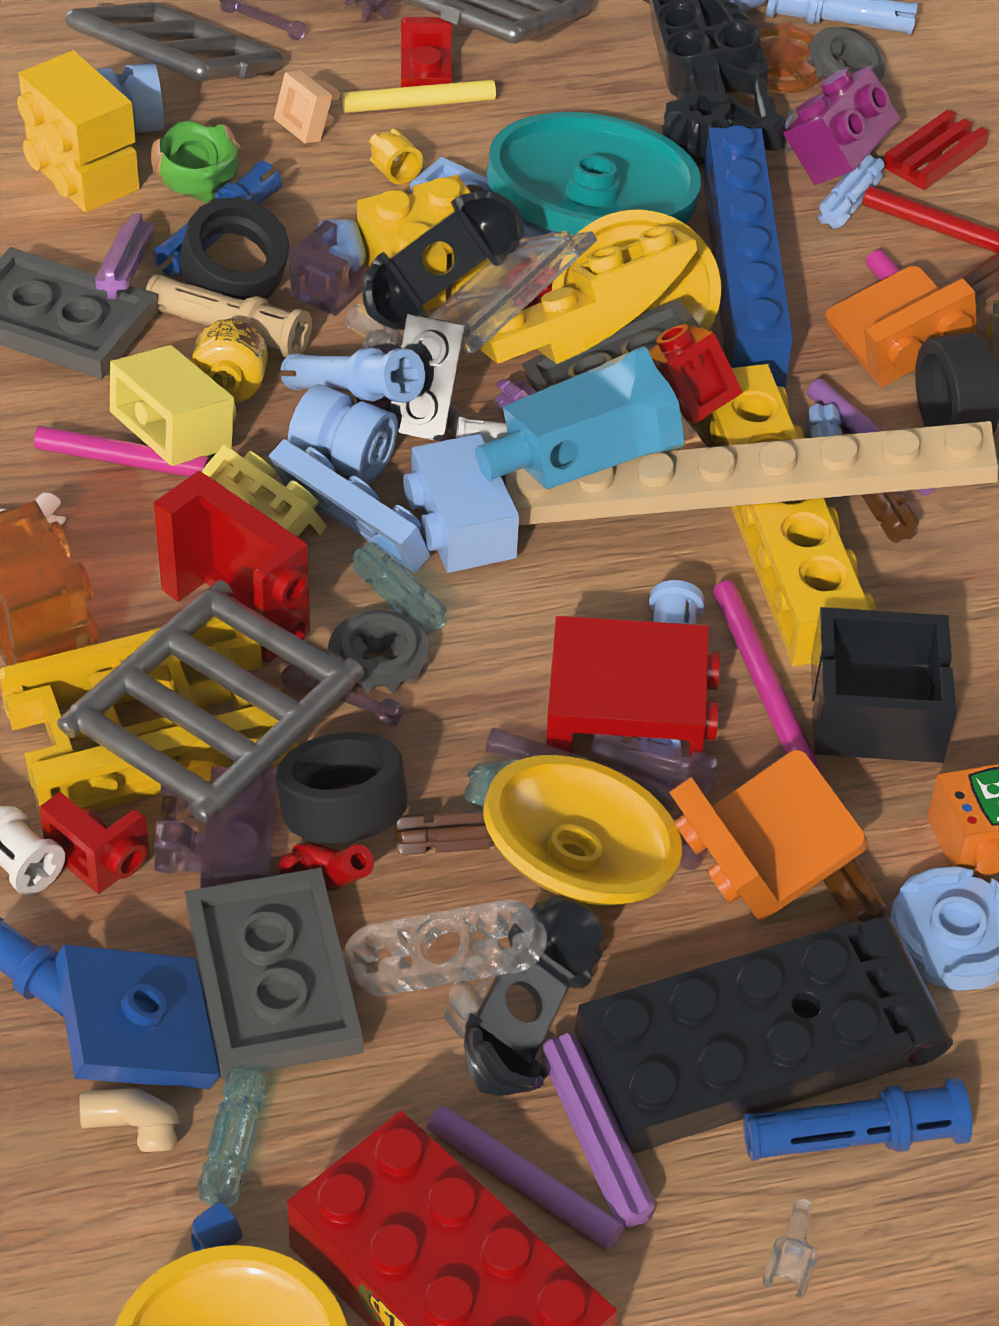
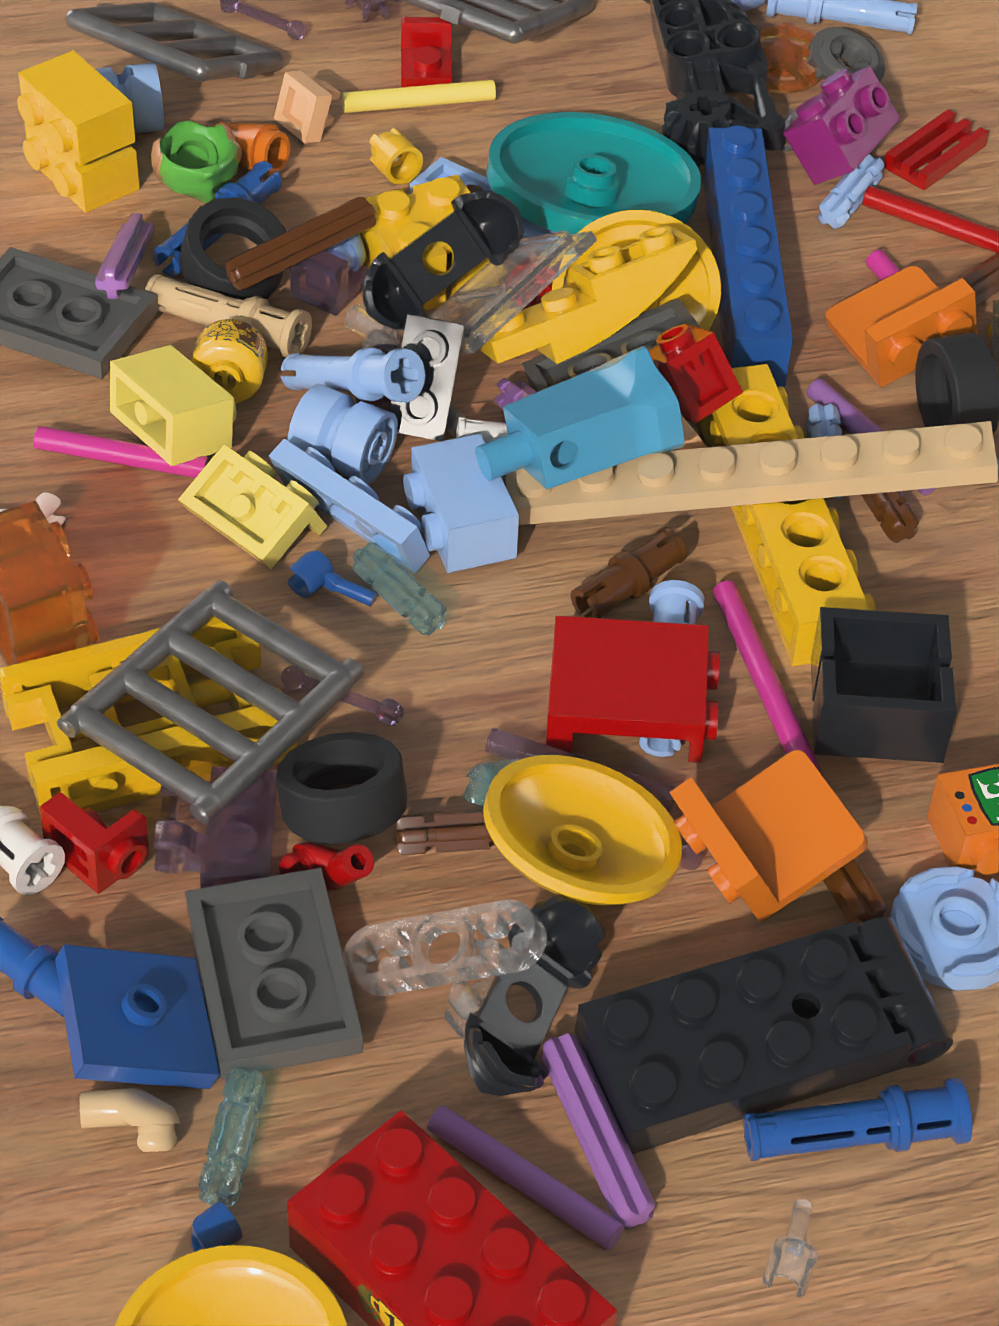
red panel [153,470,310,663] -> none
dark grey gear [328,610,429,695] -> none
axle [590,734,719,793] -> none
none -> orange cone [214,122,290,176]
none -> reddish brown axle [225,197,376,291]
none -> blue hand [288,551,377,607]
none -> reddish brown pin [570,527,687,618]

